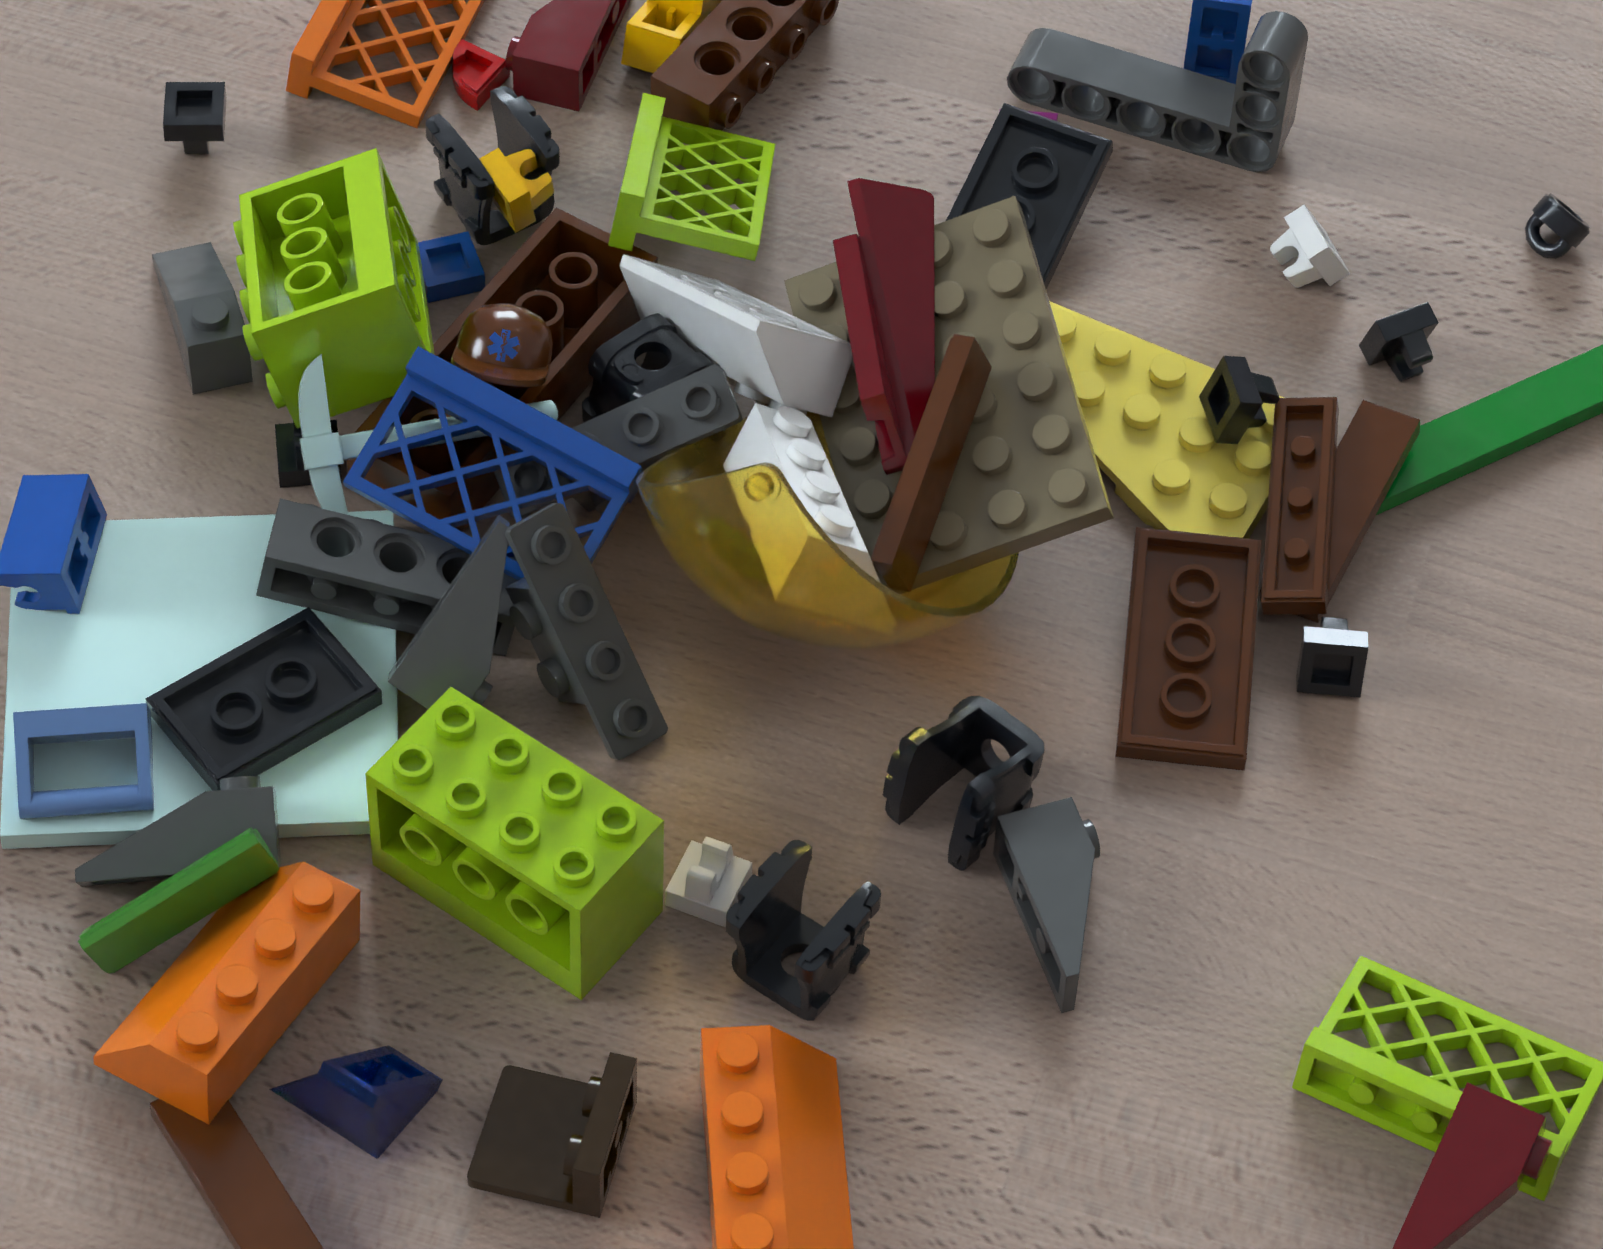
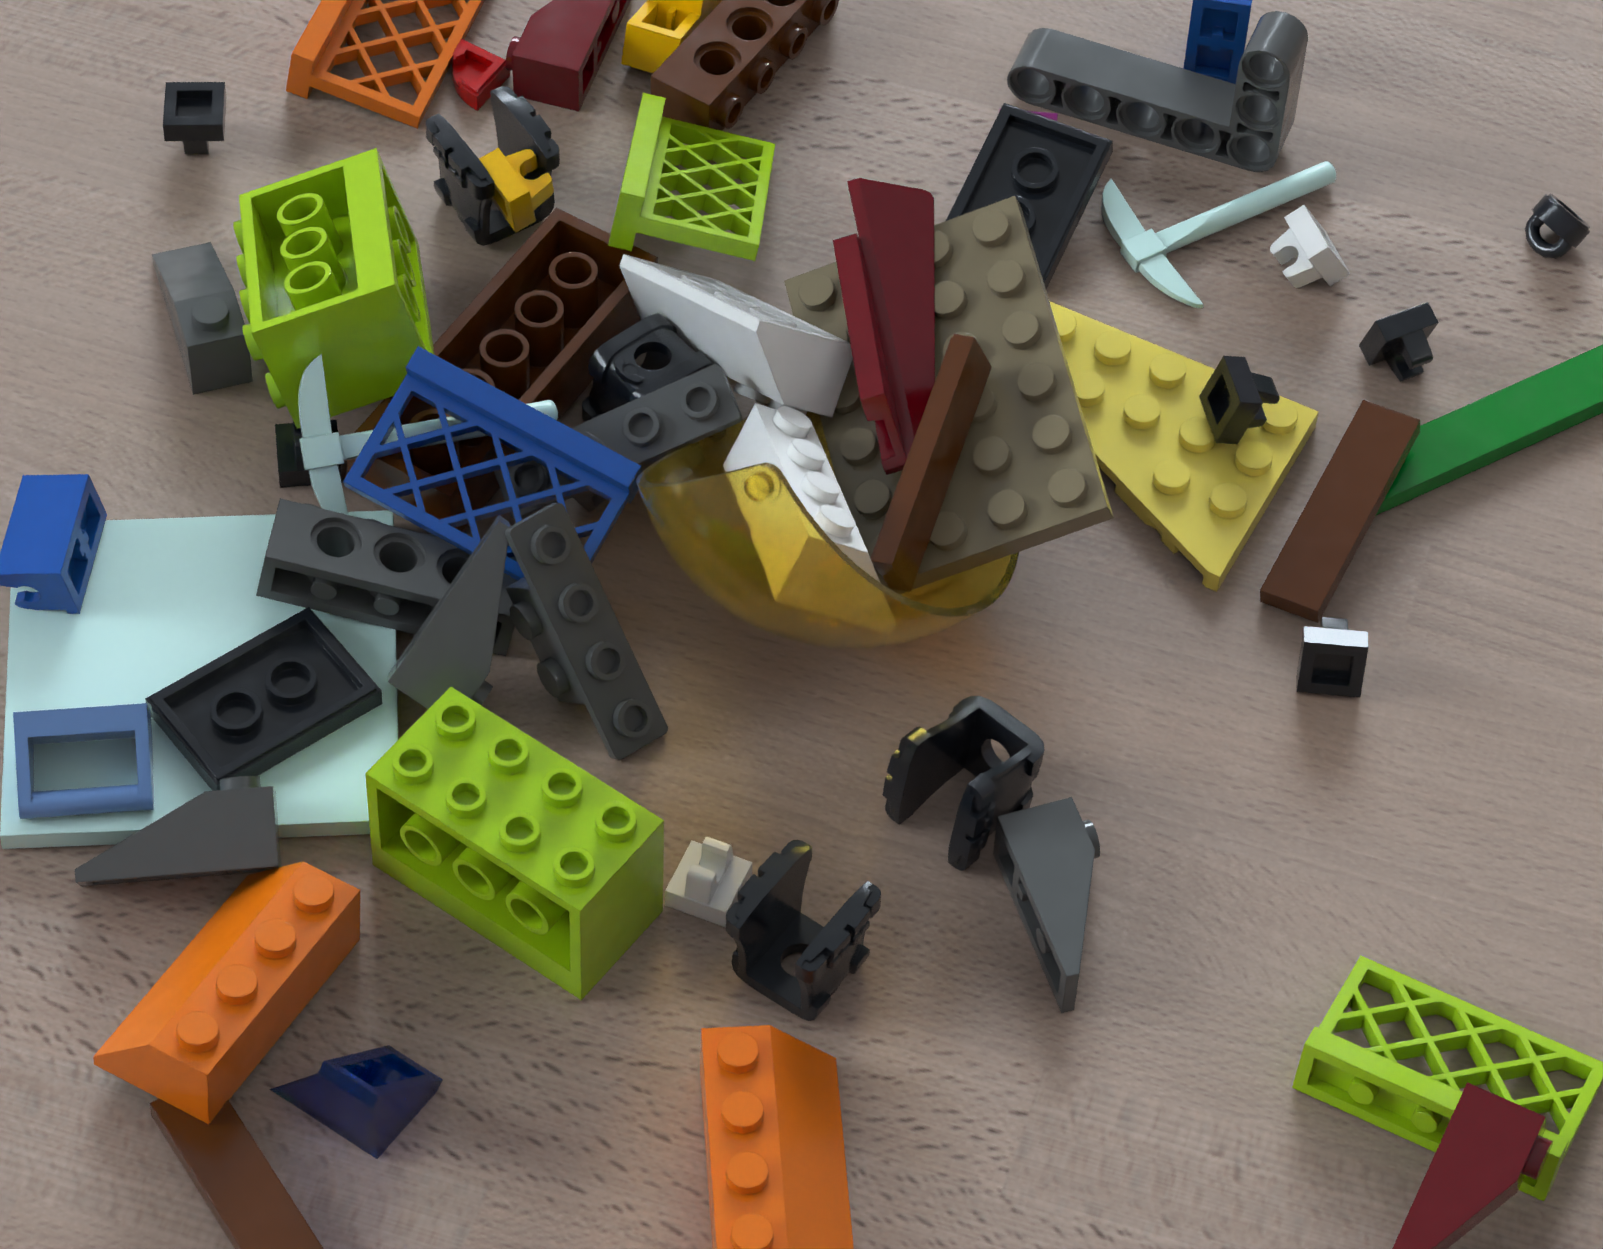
bright green slope [78,827,279,974] -> none
blue tile [418,231,486,303] -> none
reddish brown cap [451,304,553,387] -> none
dark brown bracket [467,1052,637,1218] -> none
reddish brown tile [1115,527,1262,770] -> none
reddish brown tile [1261,397,1339,615] -> none
none -> light aqua piece [1101,161,1336,308]

